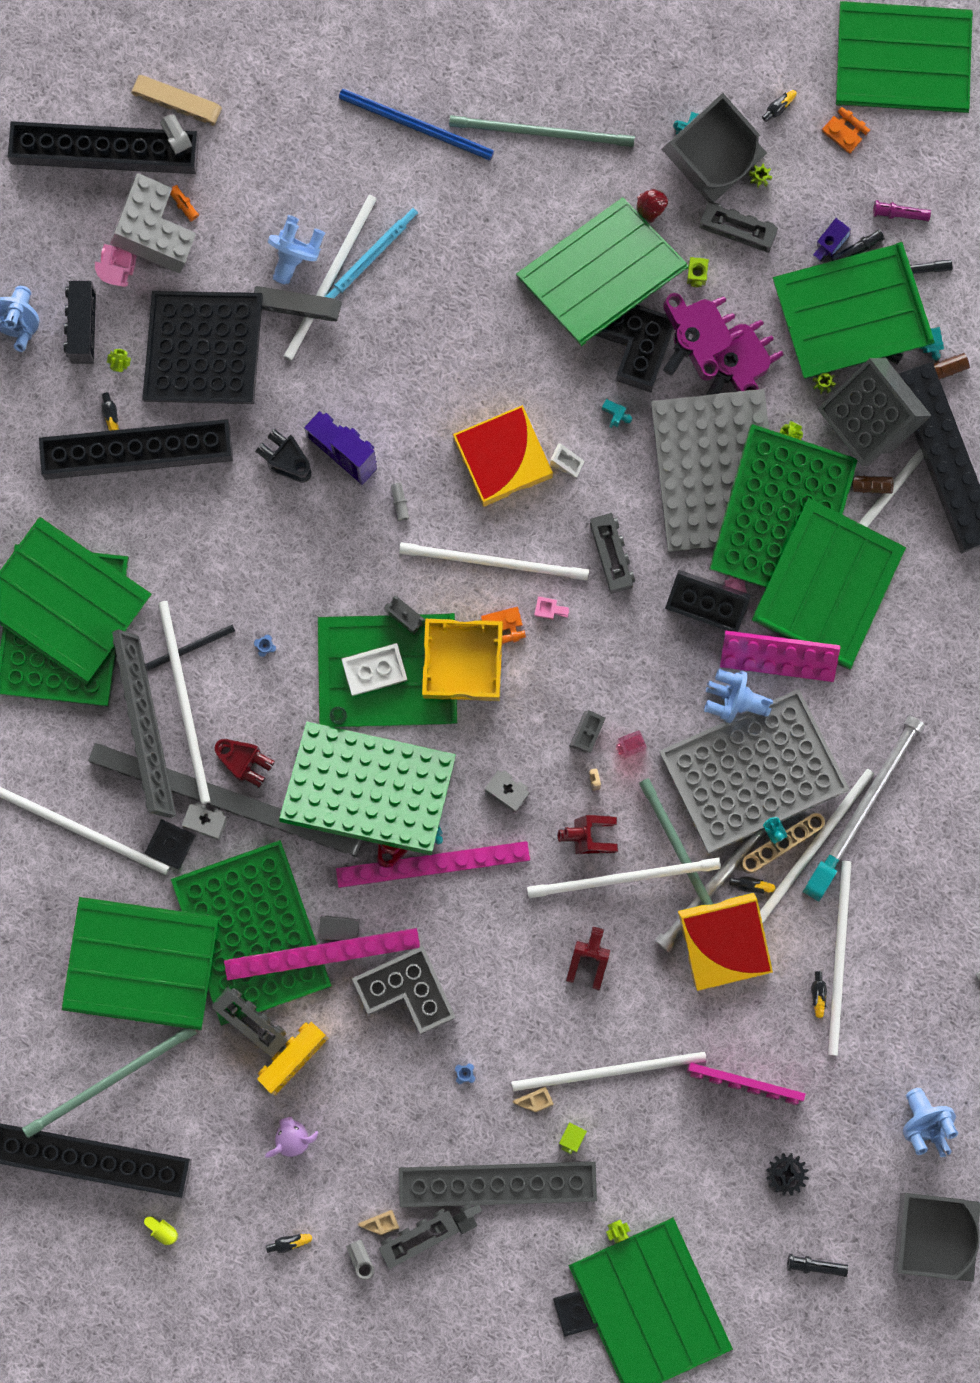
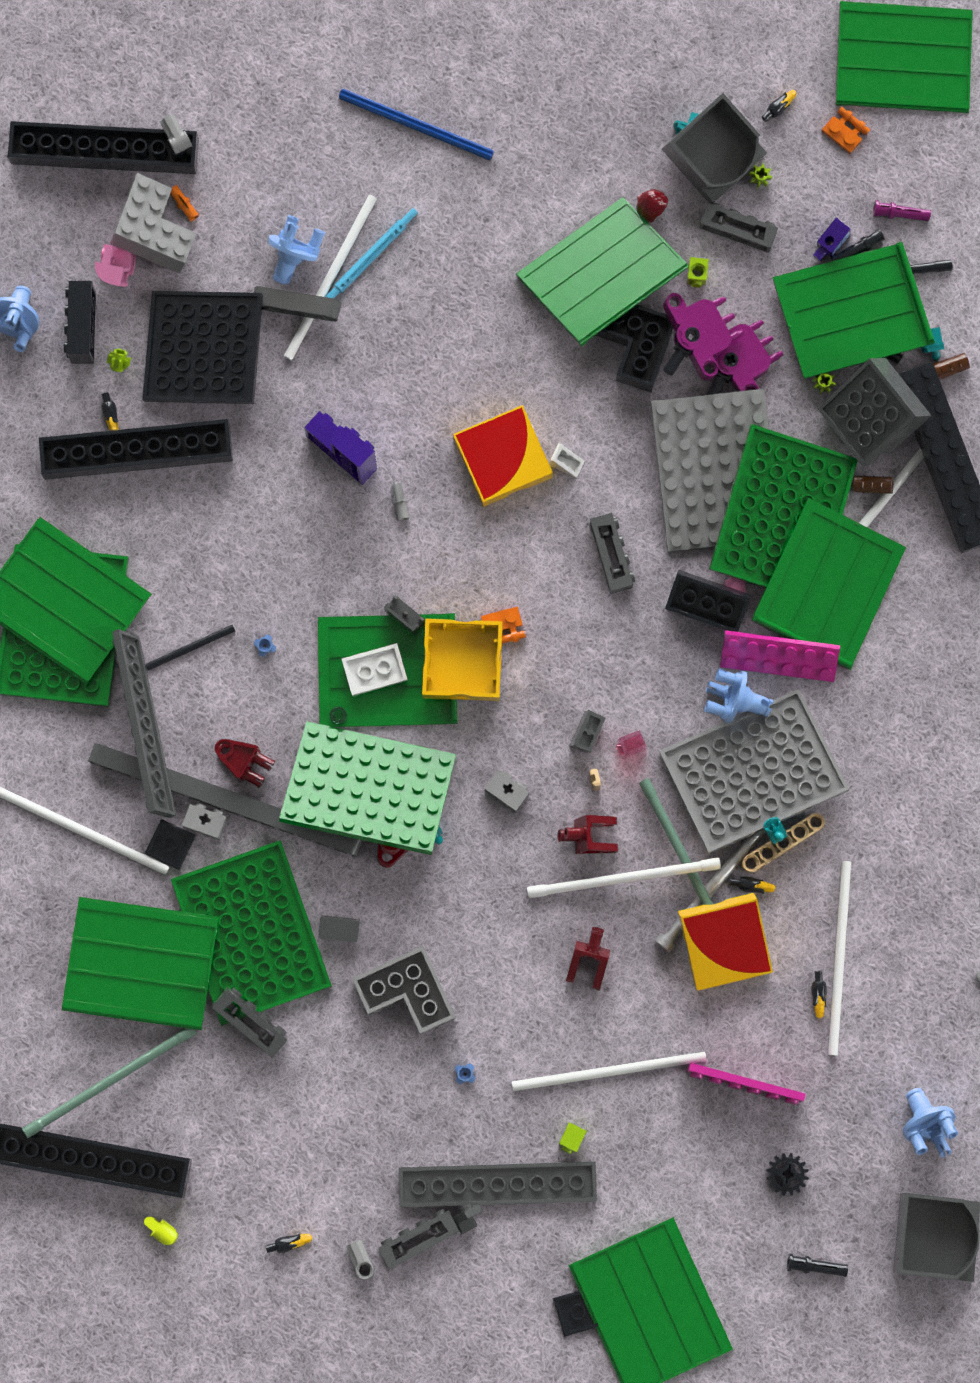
tan beam [131,75,222,126] -> none
white piece [158,601,210,804] -> none
dark pink plate [224,928,420,980] -> none
black piece [255,429,312,483] -> none
yellow slope [257,1022,329,1096] -> none
lavender piece [265,1117,318,1158] -> none
dark pink plate [336,841,530,888] -> none
tan tile [358,1210,399,1236] -> none
white piece [399,542,589,581] -> none
sand green piece [449,115,635,147] -> none
tan tile [513,1087,554,1113] -> none
bright pink plate [534,596,569,620] -> none
teal piece [602,399,632,428] -> none
lime gear [606,1219,631,1244] -> none
white piece [760,769,875,923] -> none
lime gear [780,421,803,440] -> none
flat silver piece [802,716,925,902] -> none

